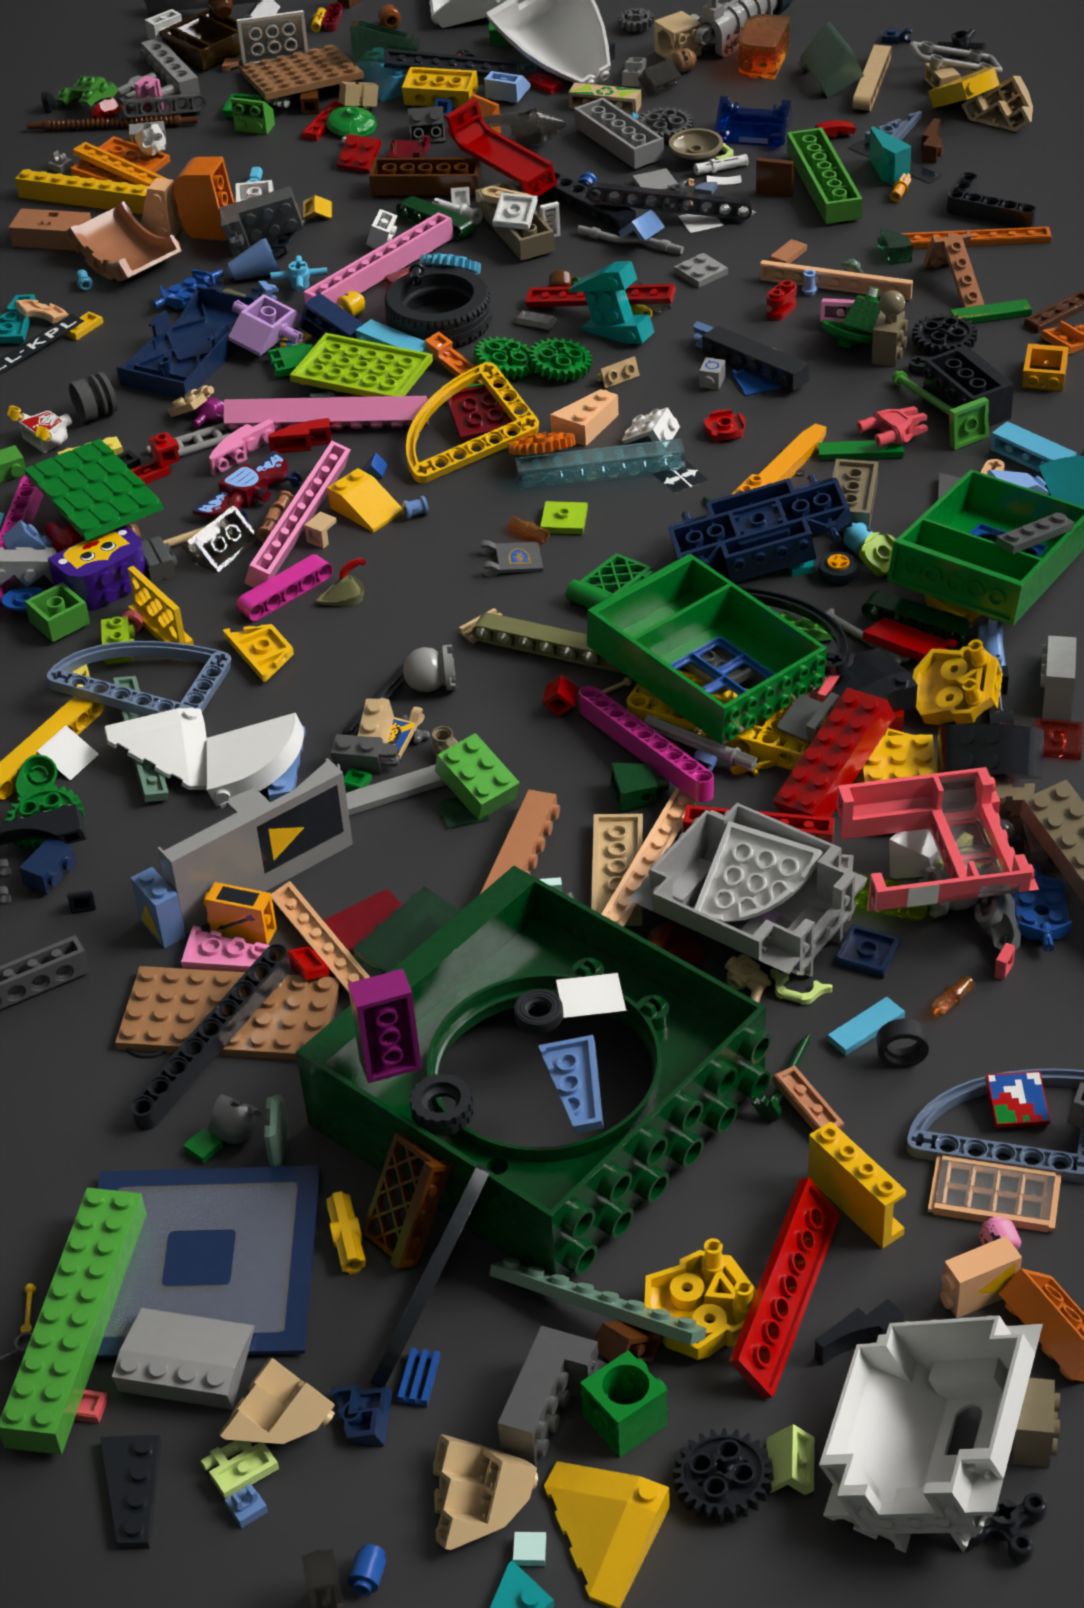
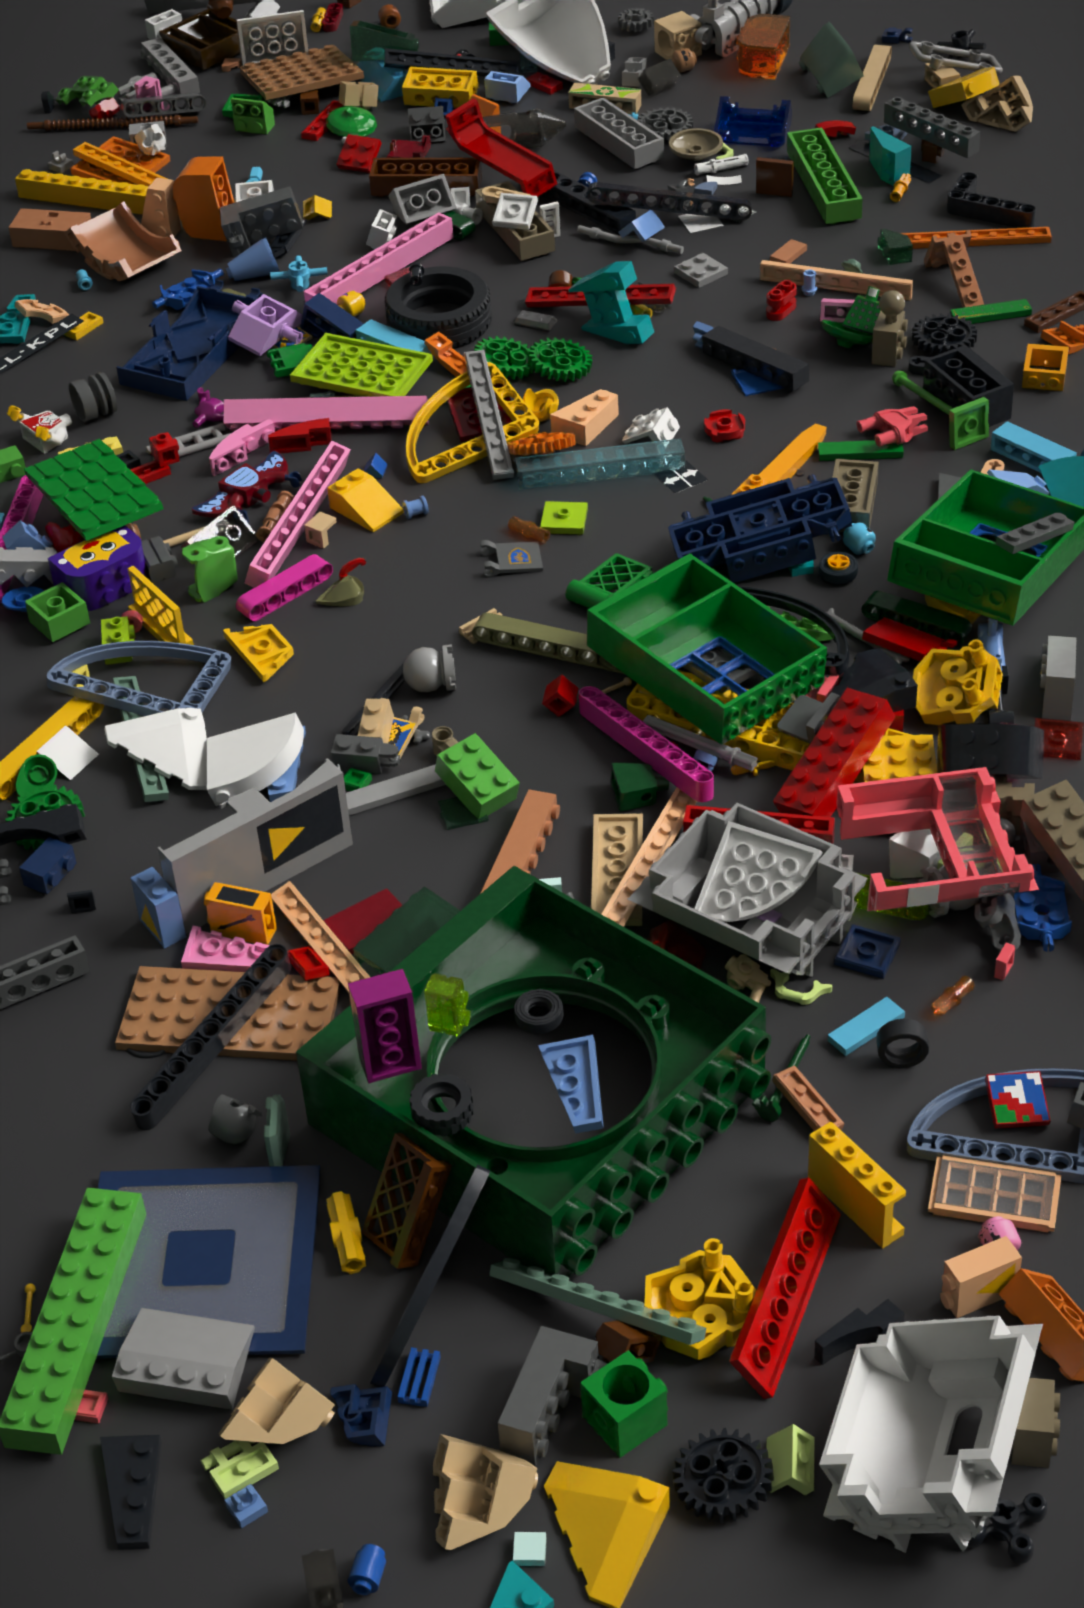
tan plate [167,385,214,417] -> none
green tile [183,1129,223,1164] -> none
medium blue tile [257,281,279,301] -> none
medium azure gear [419,253,481,275] -> none
white sticker [556,973,626,1018] -> none
tan hinge [597,356,640,388] -> none
light grey tile [632,168,678,198] -> none
light grey brick [699,357,725,390] -> none
lime plate [858,532,896,577] -> none
none -> bright green piece [182,536,238,603]
none -> light grey slope [389,174,457,224]
none -> clear neon green brick [424,973,471,1036]
none -> light grey tile [464,350,514,480]
none -> yellow cap [523,388,559,422]
none -> dark grey brick [884,97,980,158]

